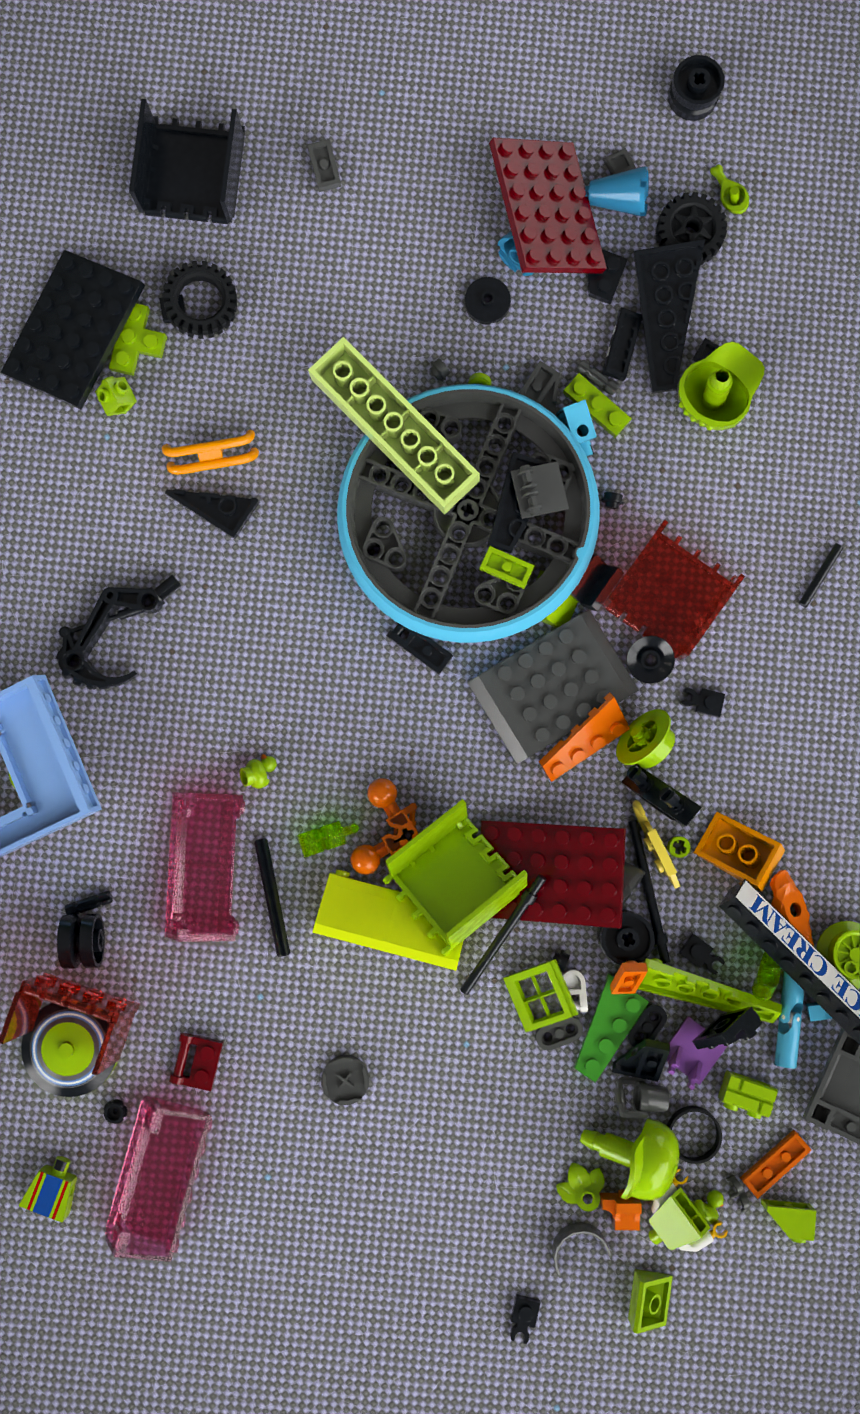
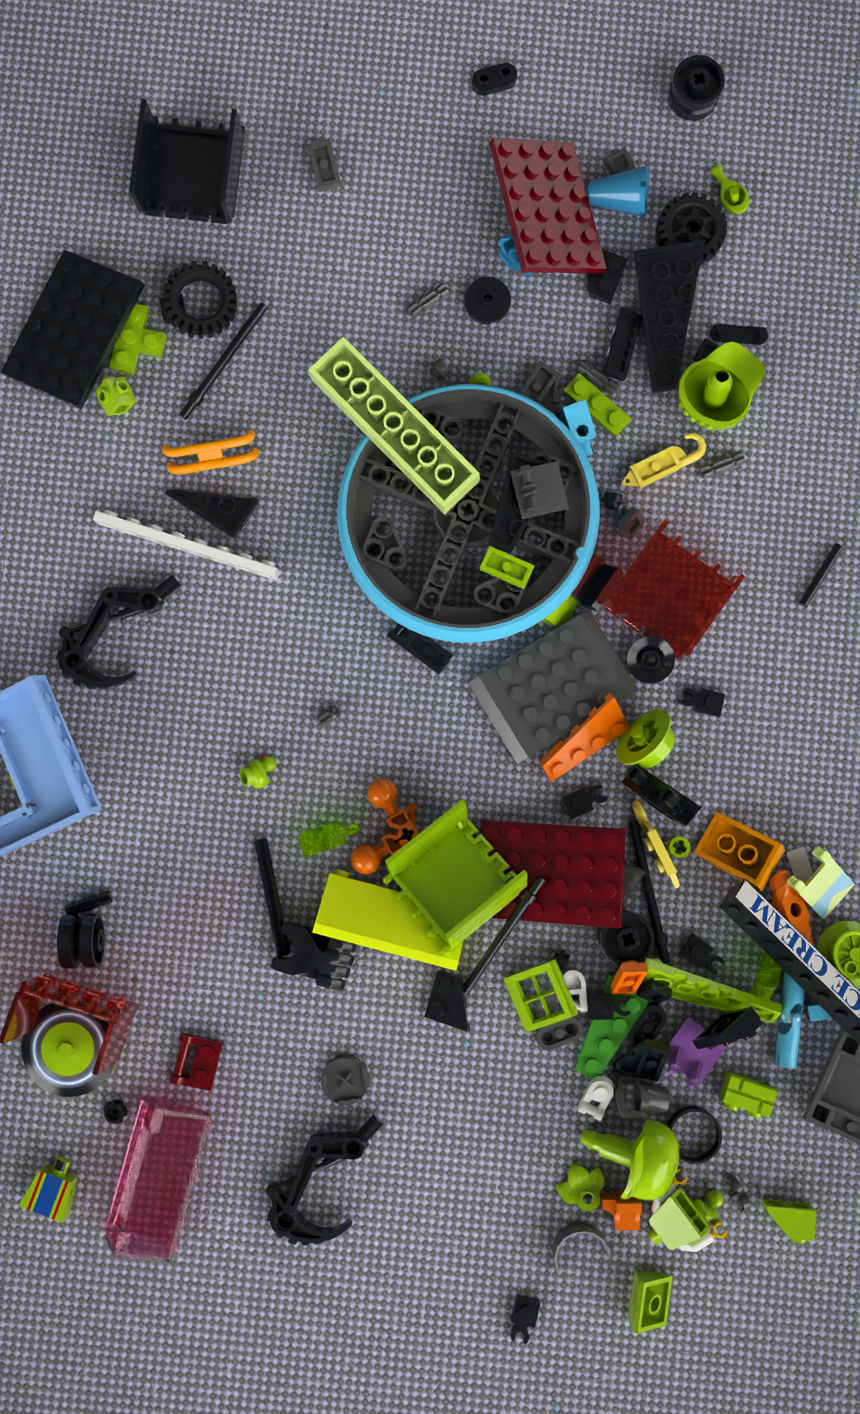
clear pink windscreen [165,792,245,942] -> none
orange tile [740,1129,812,1199] -> none
none -> white plate [93,510,280,581]
none -> black bar [179,303,268,420]
none -> black piece [266,1114,383,1246]
none -> black piece [270,921,357,991]
none -> dark grey piece [316,704,342,726]
none -> dark grey axle [407,283,450,318]
none -> black wing [424,970,471,1032]
none -> black plate [472,63,517,96]
none -> black plate [562,785,608,819]
none -> white plate [577,1076,614,1121]
none -> black plate [587,994,631,1020]
none -> dark grey tile [613,507,645,540]
none -> light yellow plate [621,433,706,489]
none -> black tile [637,980,672,1005]
none -> dark grey axle [699,451,745,479]
none -> black piece [710,324,768,345]
none -> yellowish green flag [786,846,855,920]
none -> white sticker [786,847,813,883]

